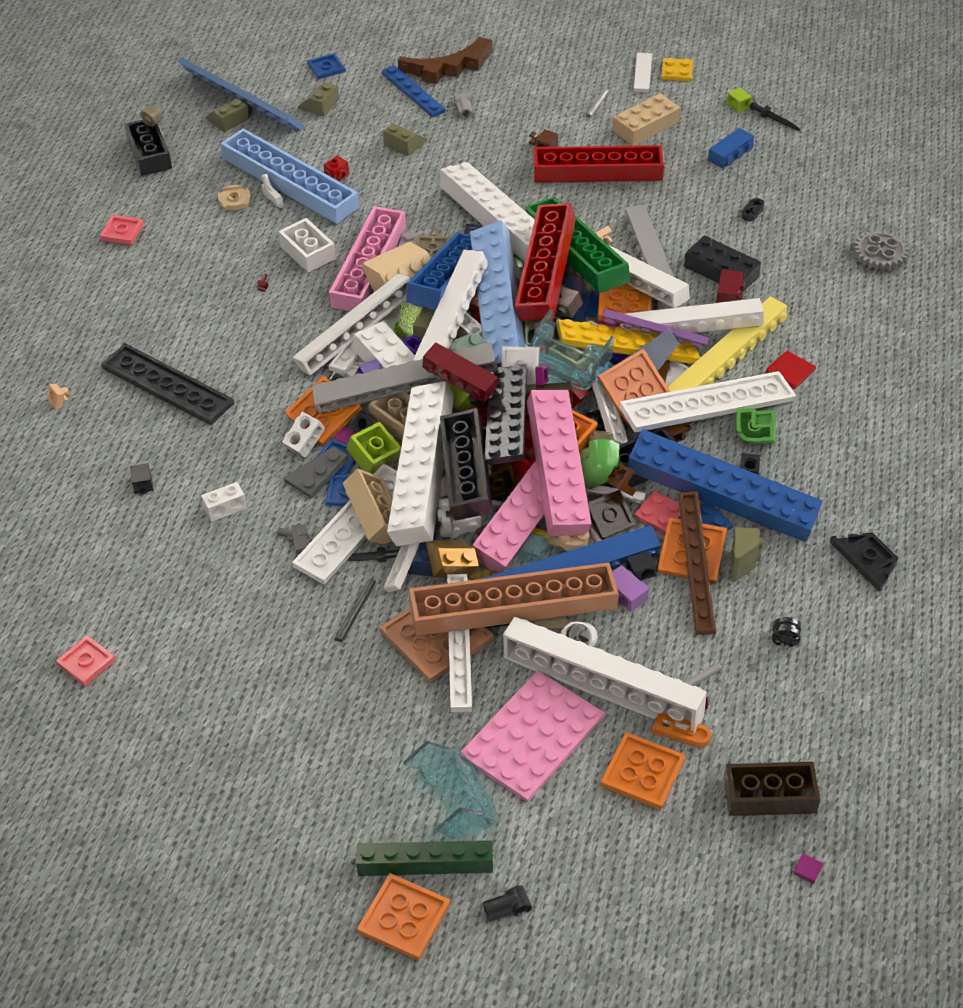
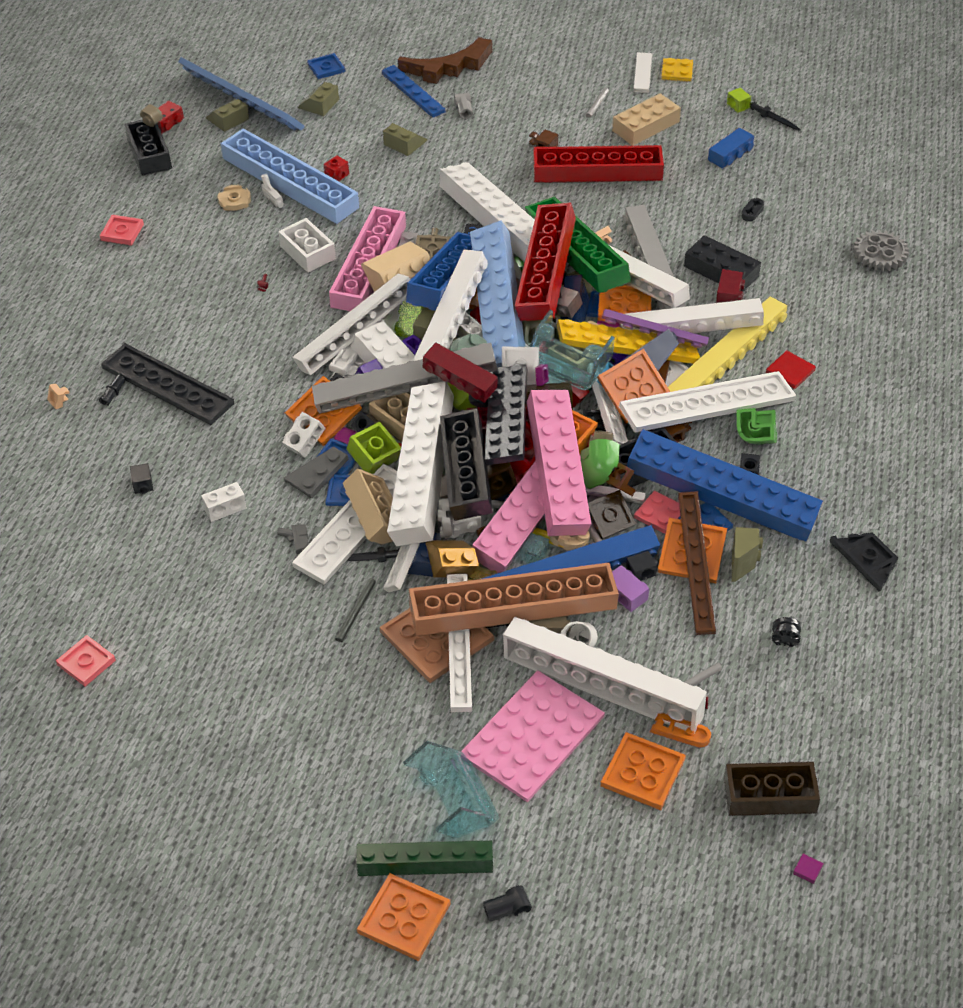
none -> black axle [99,375,125,406]
none -> red brick [157,101,184,134]

